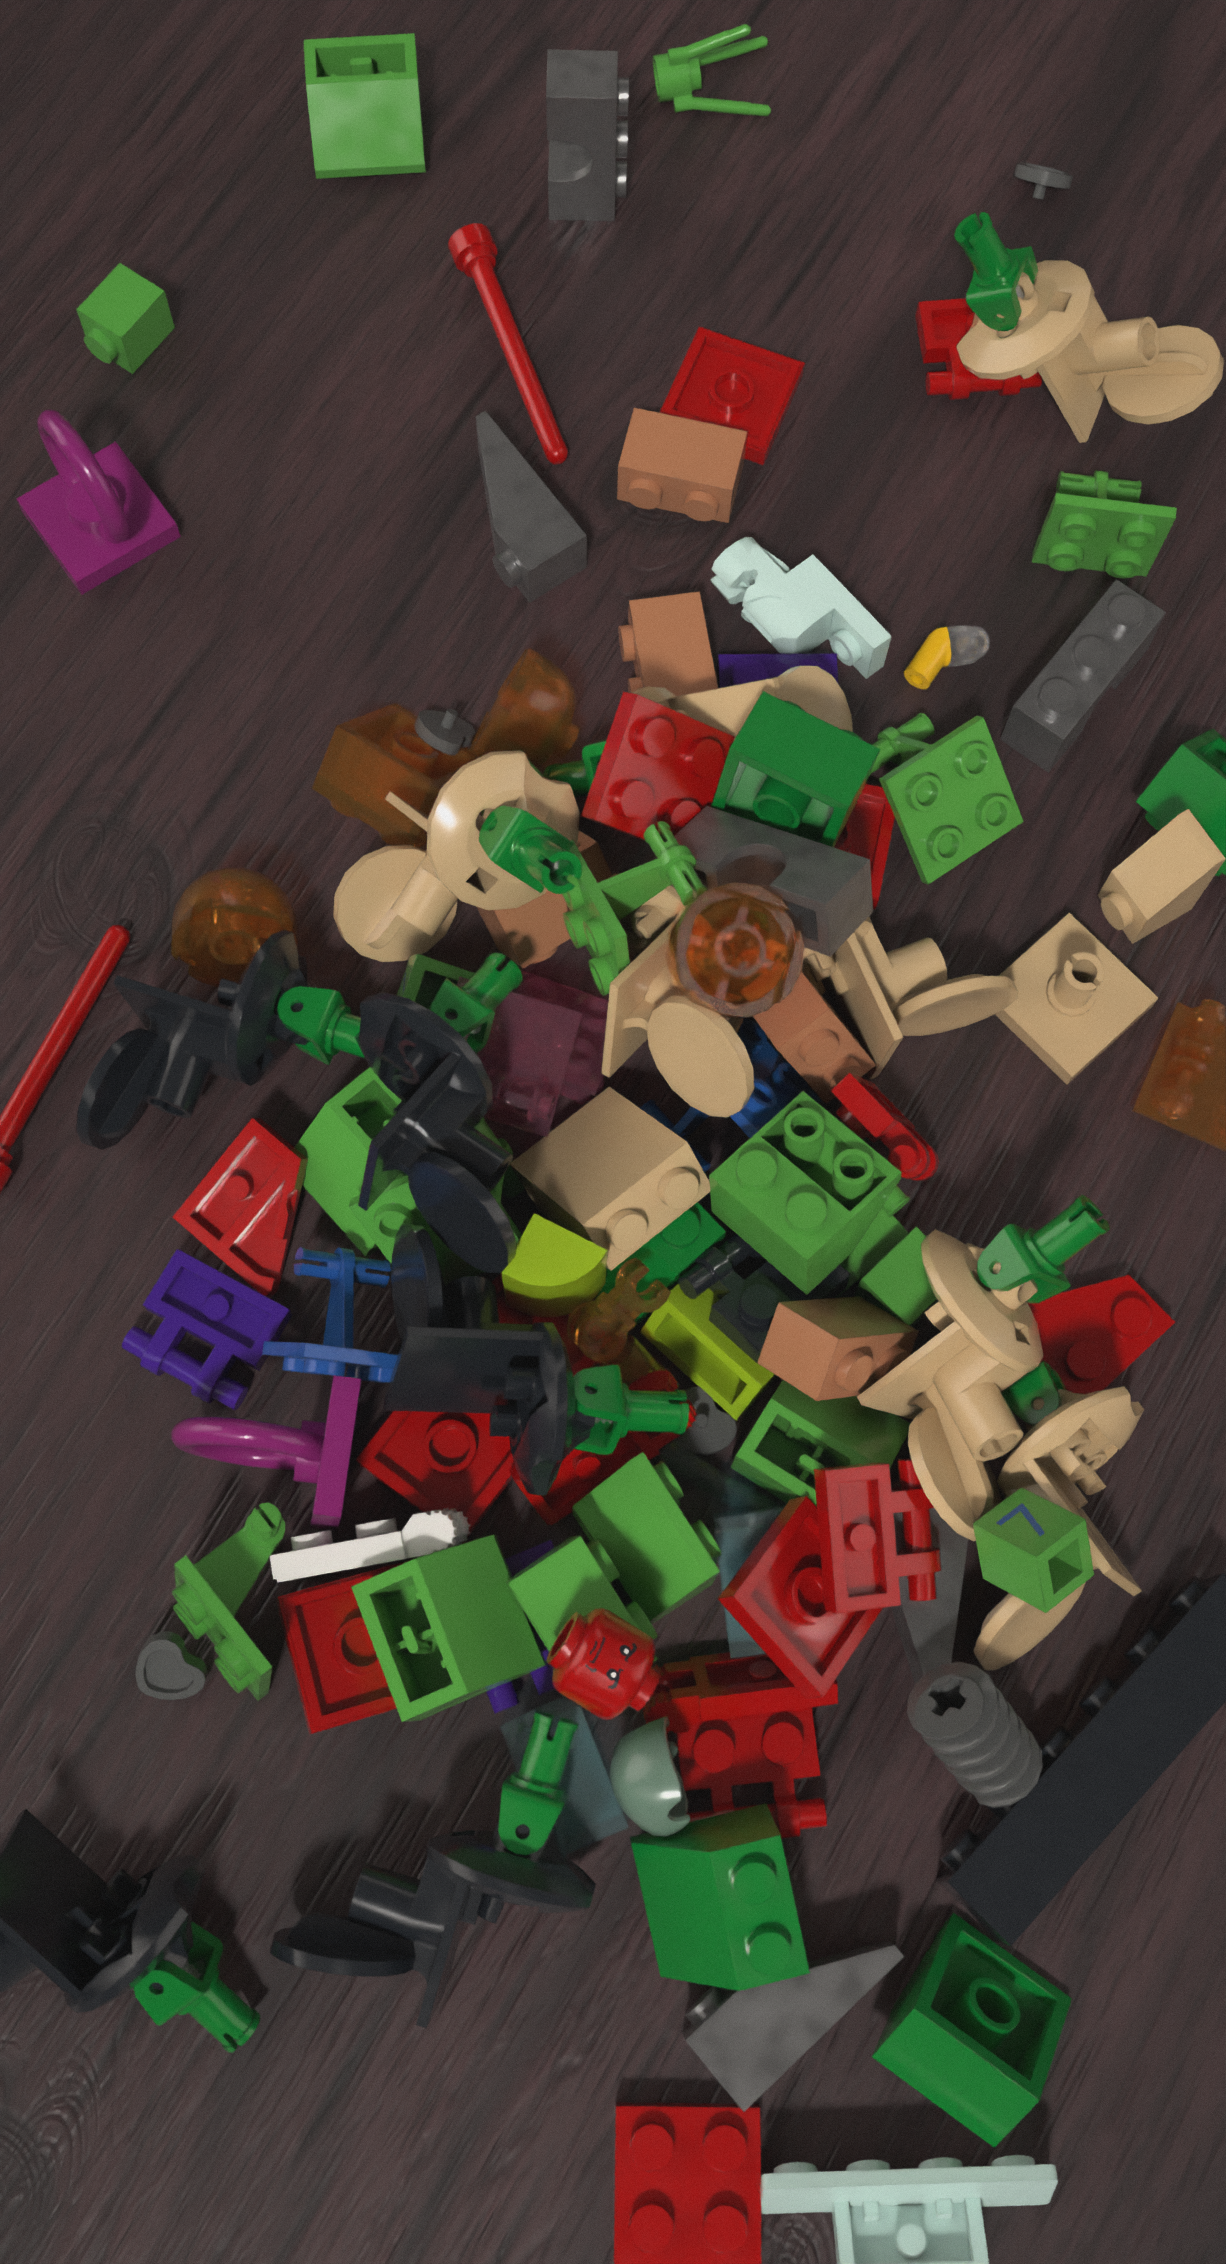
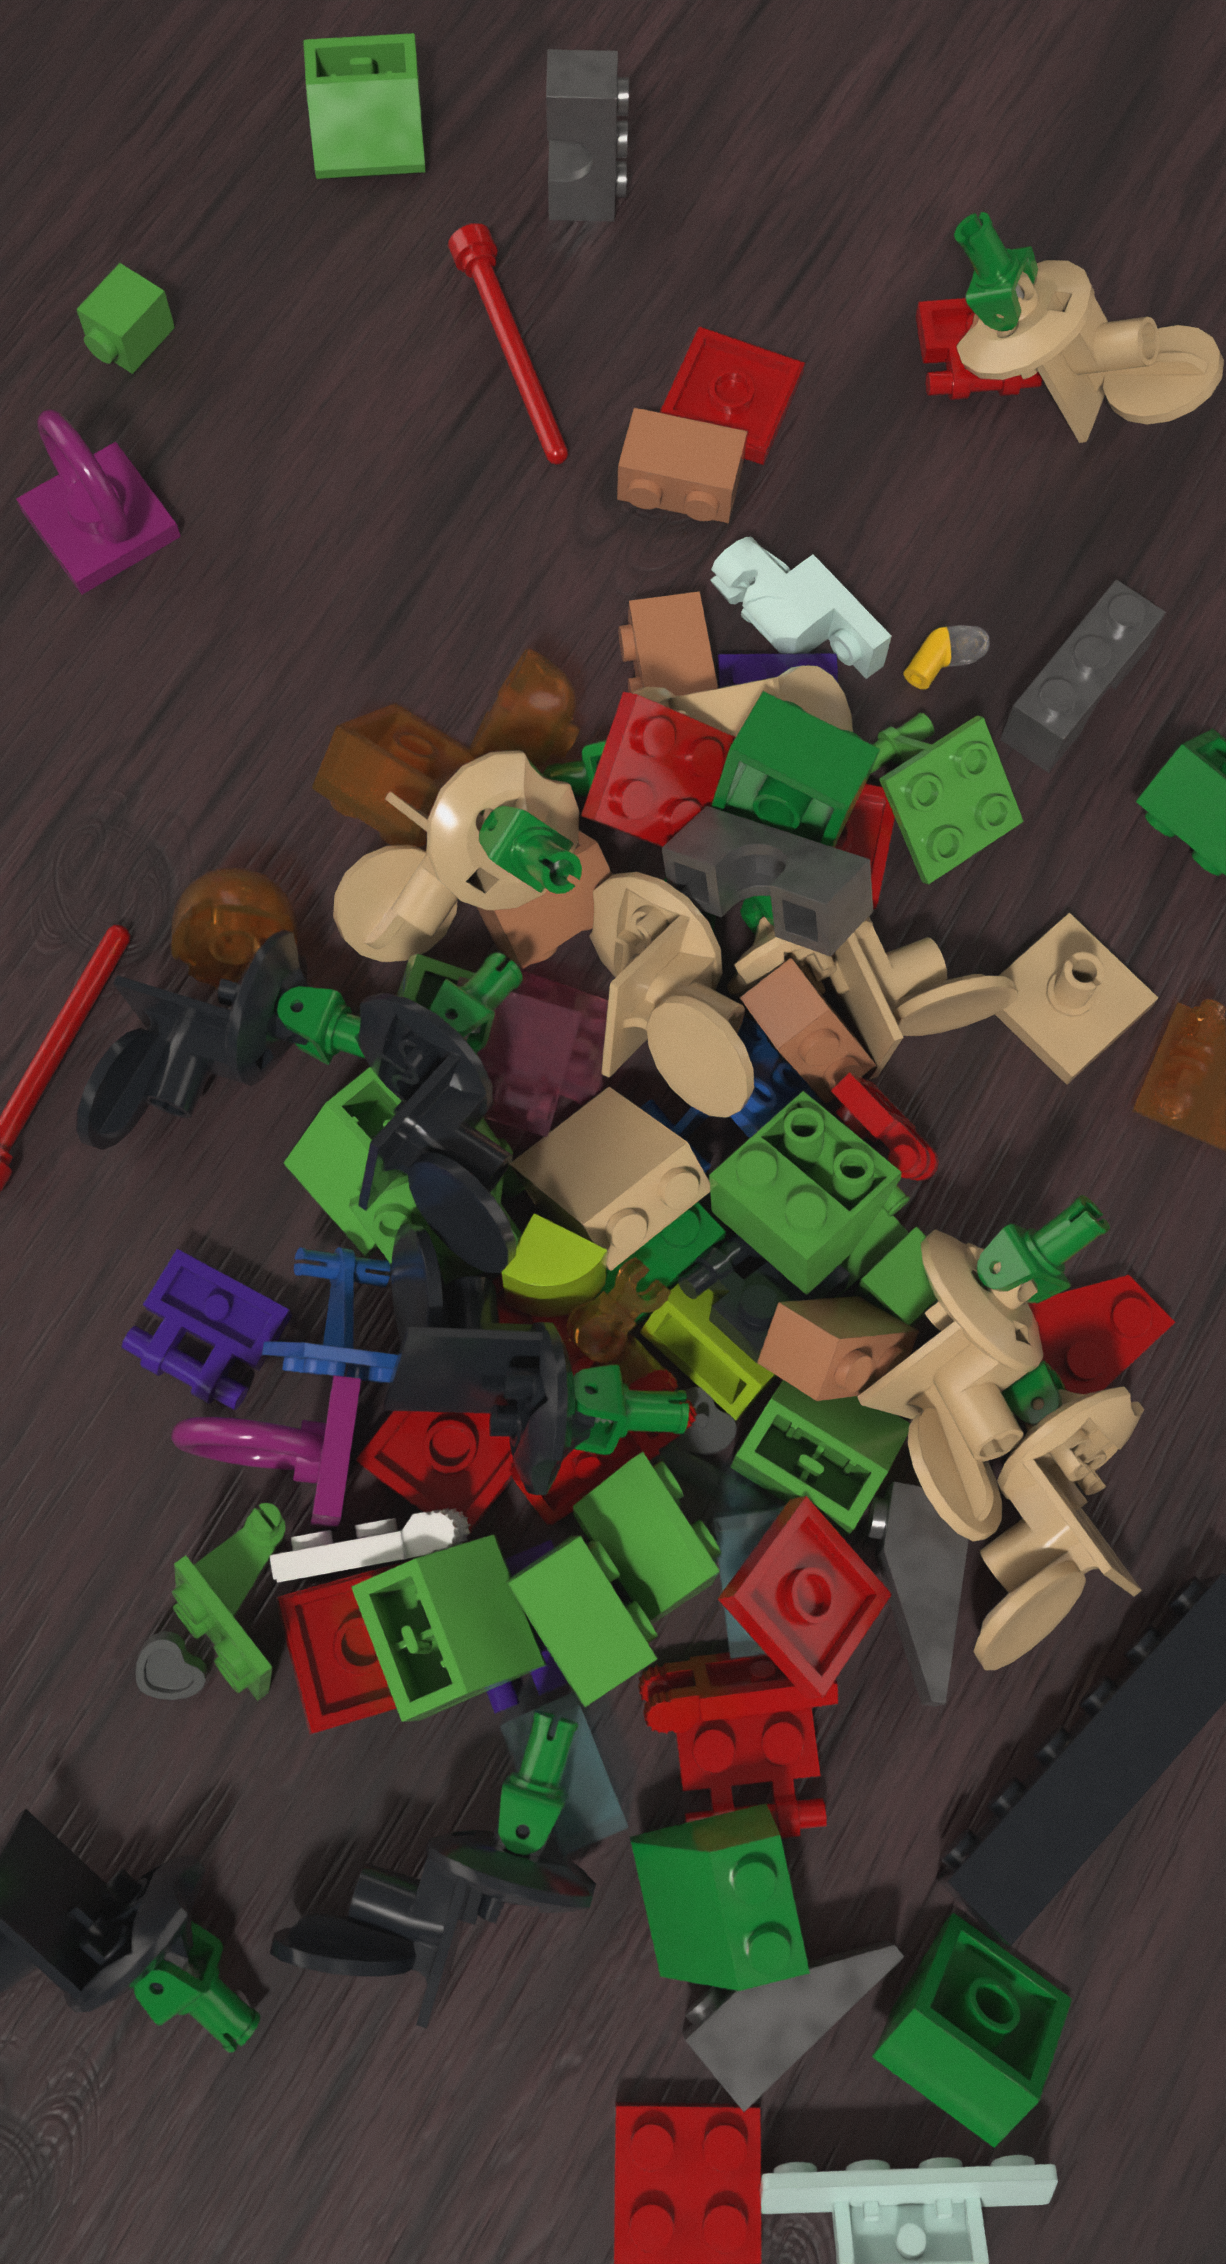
red wing [172,1118,308,1297] -> none
dark grey piece [414,709,475,755] -> none
flat silver slope [476,411,587,603] -> none
red head [546,1608,660,1720] -> none
bright green plate [562,821,708,996] -> none
sand green hair [609,1716,690,1836] -> none
bright green plant [653,24,771,116] -> none
clear orange cylinder [665,882,804,1019] -> none
red plate [814,1458,942,1614] -> none
dark grey piece [907,1662,1043,1808] -> none
bright green brick [973,1487,1094,1613] -> none
dark grey piece [1014,162,1073,199] -> none
bright green plate [1032,470,1177,578] -> none
tan slope [1098,809,1226,944] -> none

